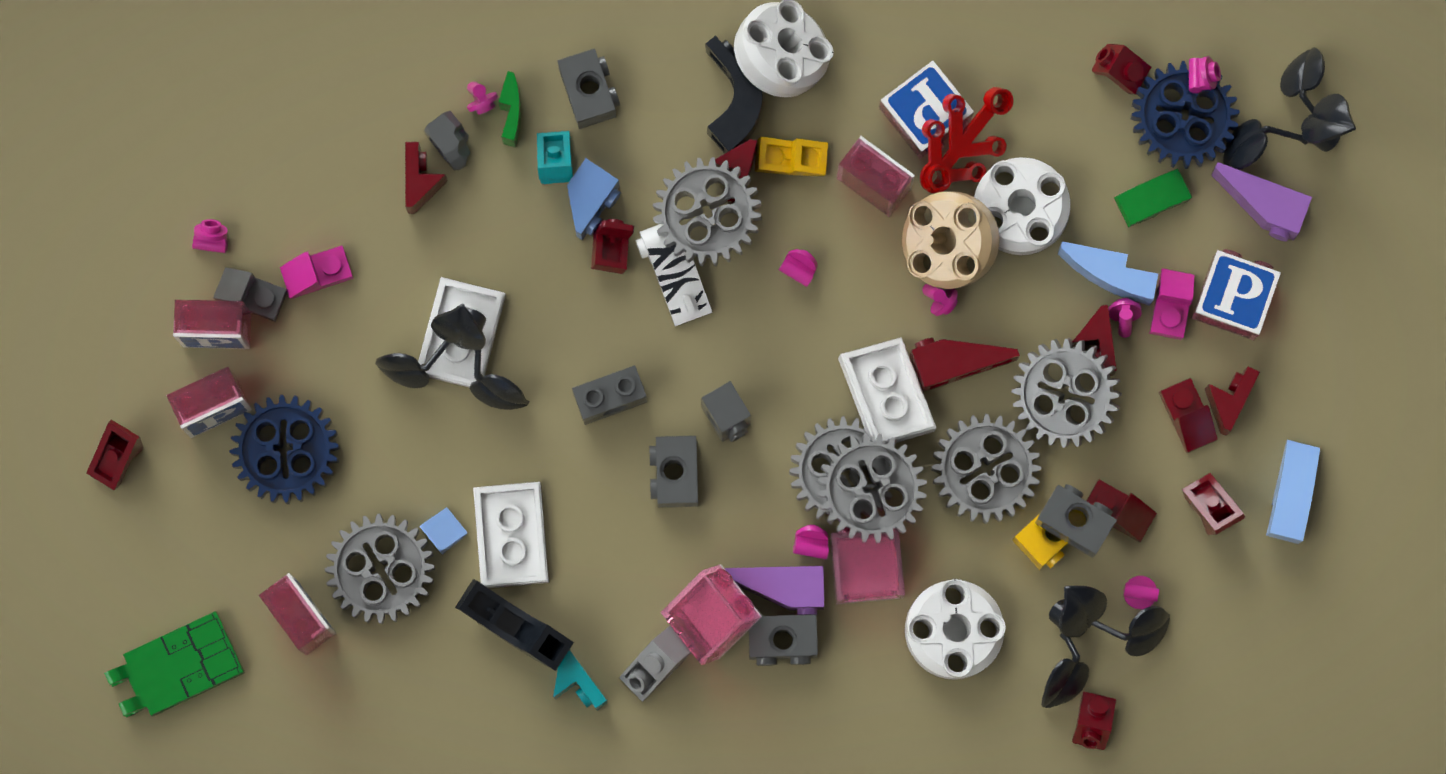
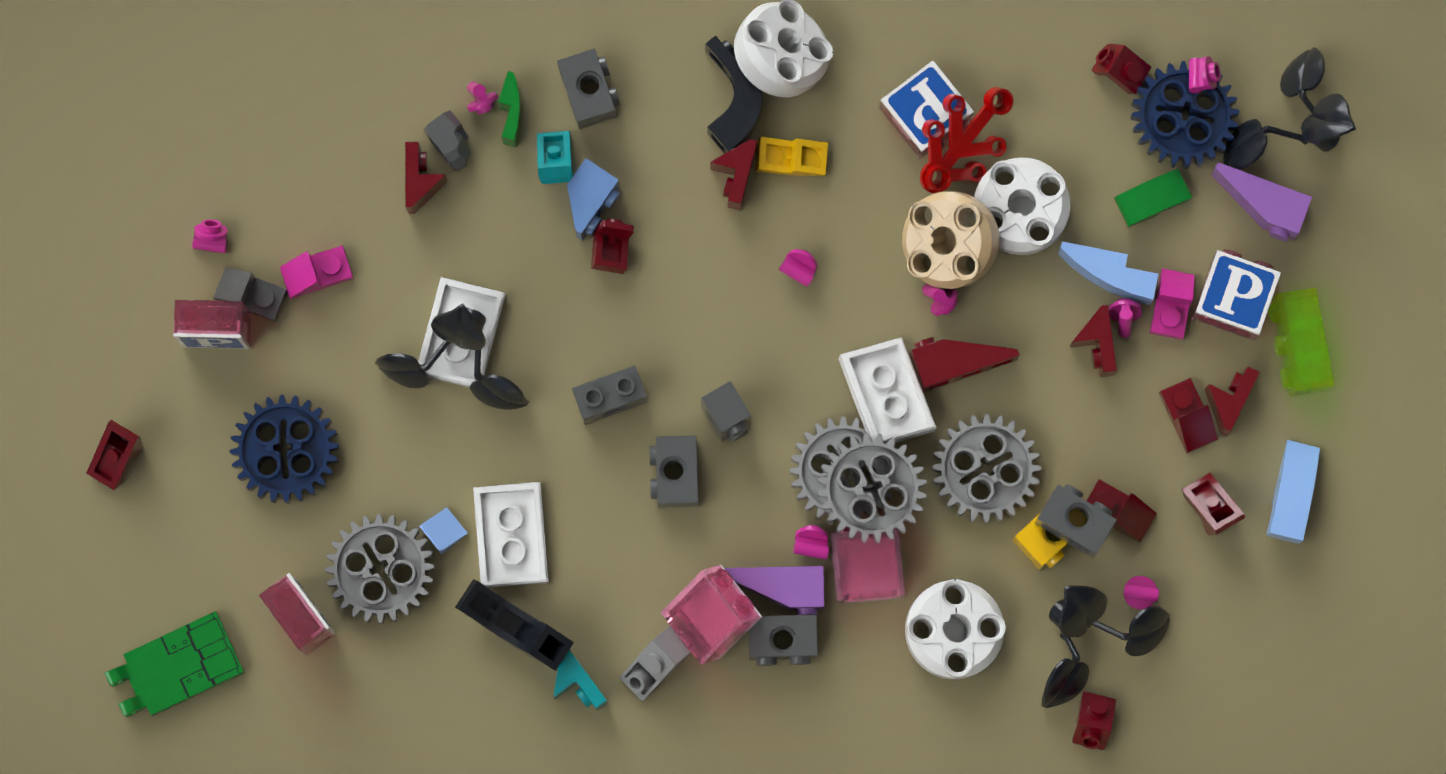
clear pink piece [166,367,252,438] -> none
white door [635,224,712,326] -> none
light grey gear [653,157,762,266] -> none
clear pink piece [837,136,915,217] -> none
light grey gear [1012,338,1122,448] -> none
none -> clear neon green brick [1268,287,1334,397]

